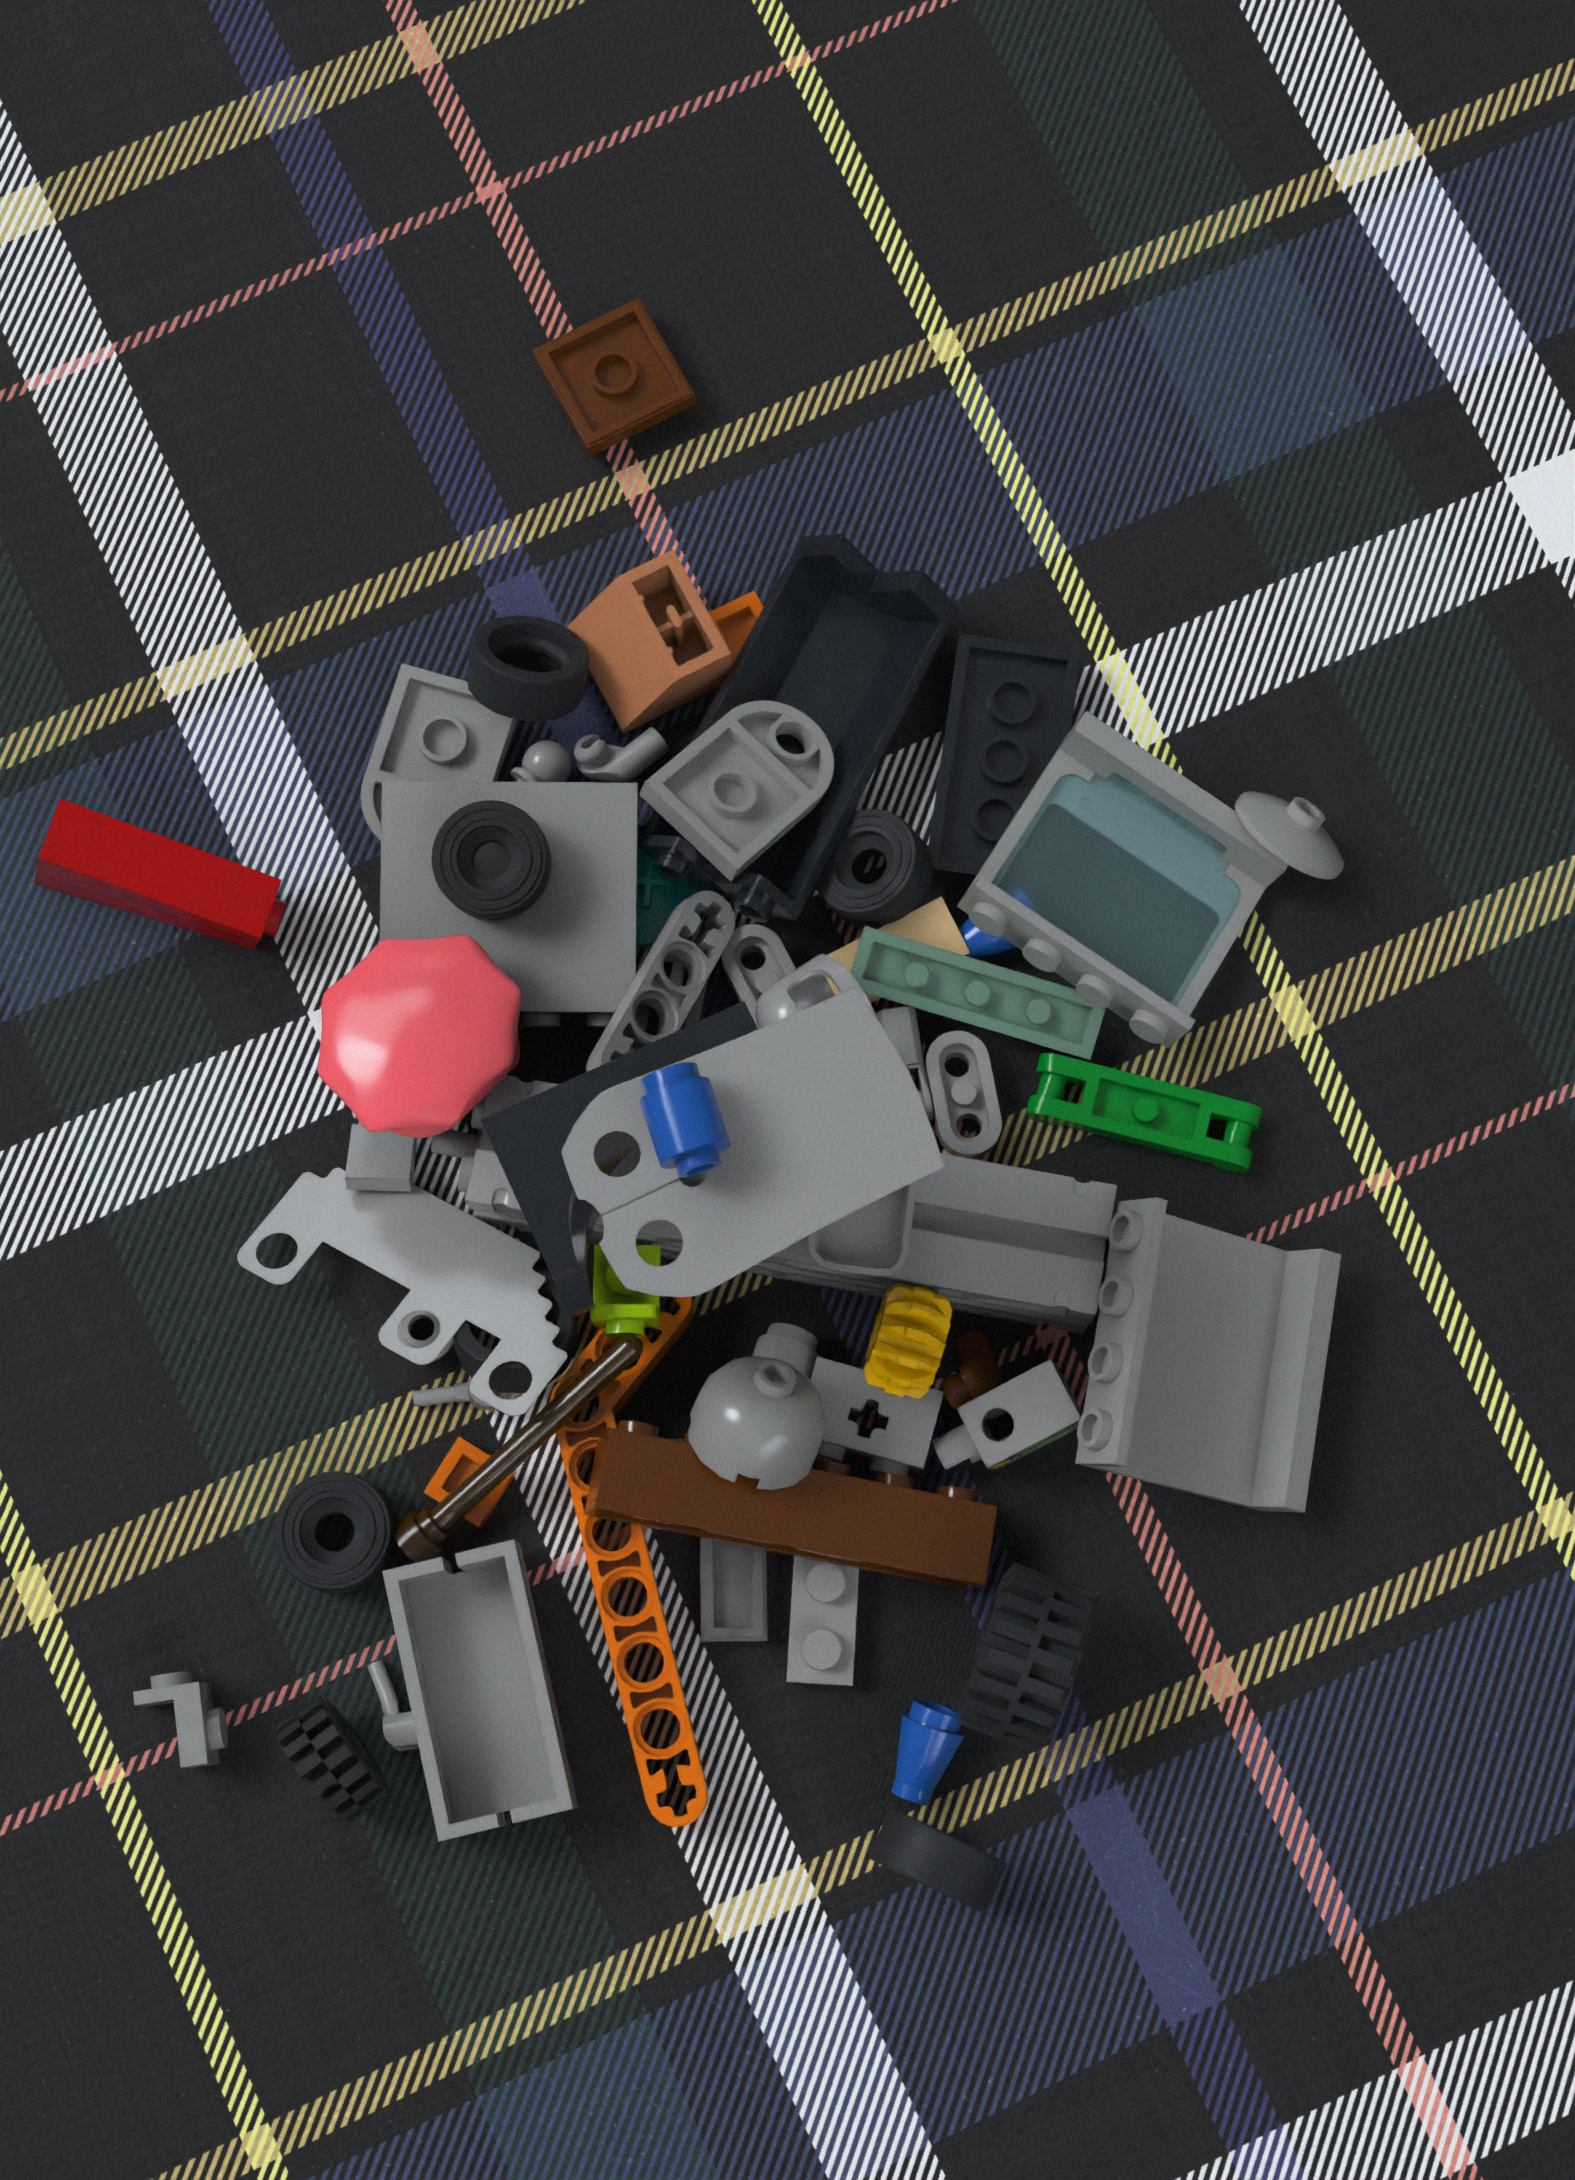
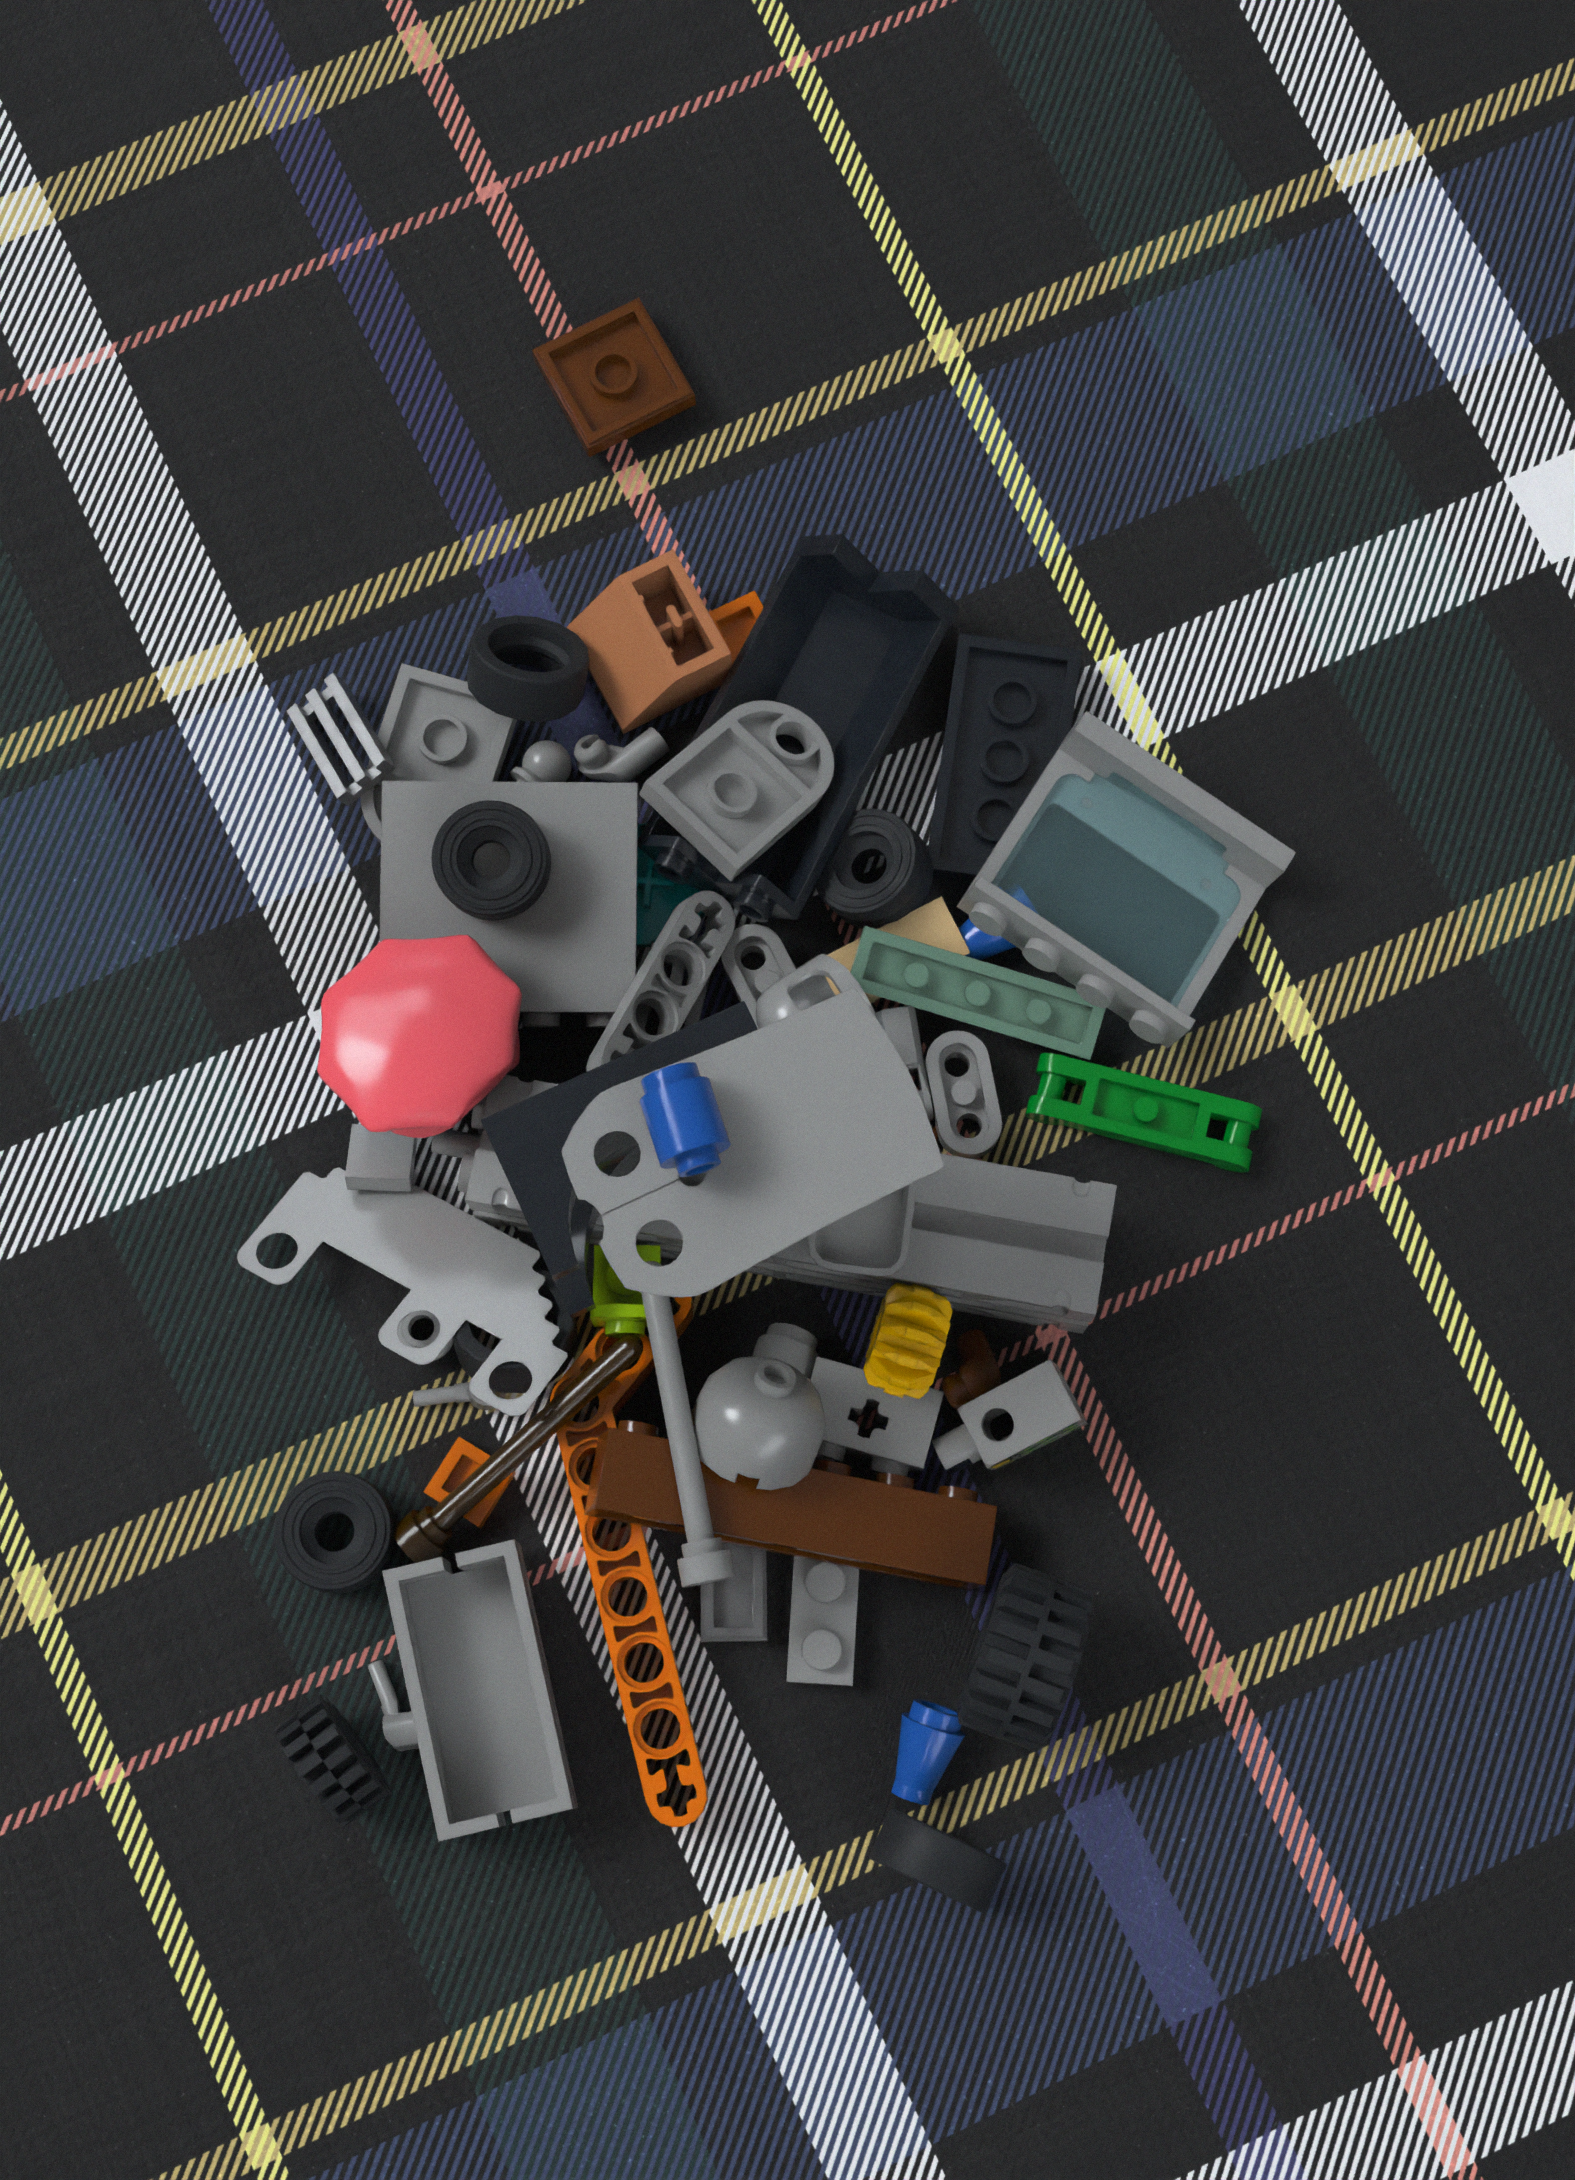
red slope [34,799,287,950] -> none
light grey bracket [133,1671,228,1768] -> none
light grey panel [1075,1197,1341,1513] -> none
light grey dish [1235,791,1344,880] -> none
none -> tile [287,673,396,806]
none -> light grey piece [641,1261,736,1588]

